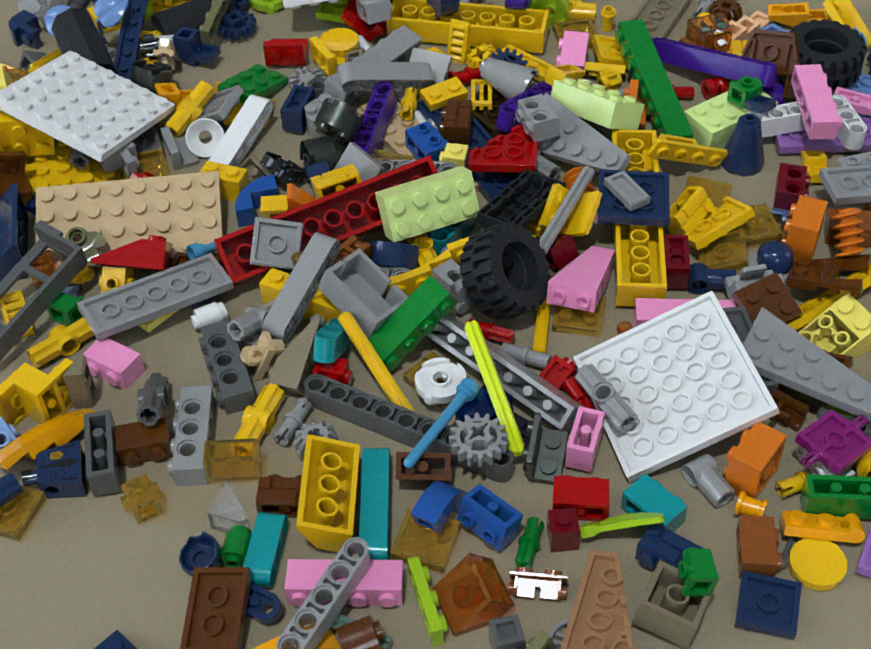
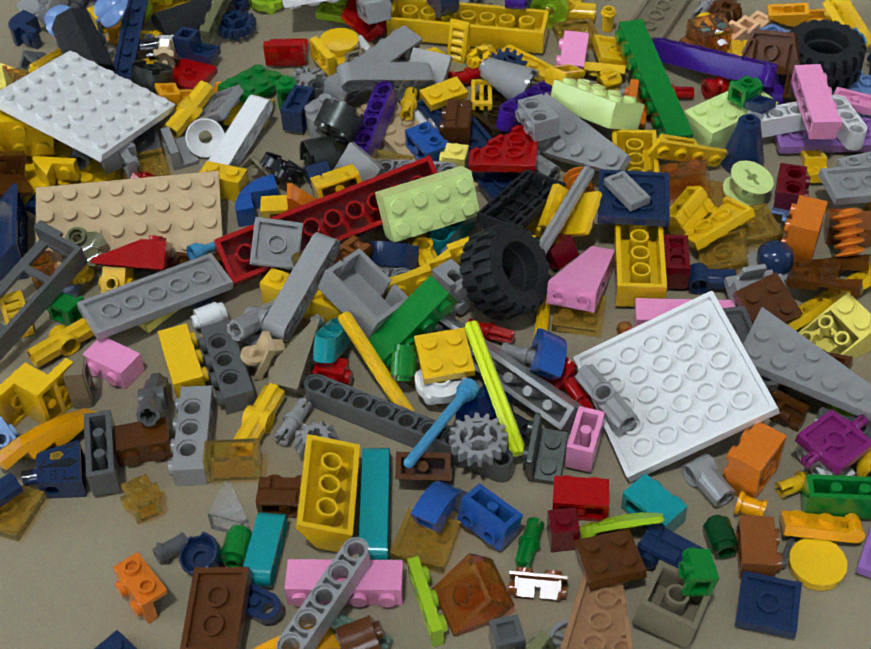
none -> yellow slope [32,156,81,187]
none -> light orange bush [104,21,122,45]
none -> orange bracket [112,552,167,624]
none -> dark grey pin [152,532,188,564]
none -> yellow brick [157,323,209,398]
none -> red plate [172,58,218,90]
none -> green brick [275,75,297,110]
none -> green brick [390,344,417,381]
none -> yellow plate [414,327,475,384]
none -> blue brick [529,328,567,381]
none -> reddish brown plate [574,529,647,590]
none -> clear orange brick [660,159,710,199]
none -> dark green brick [703,515,738,559]
none -> yellowish green piece [722,160,774,209]

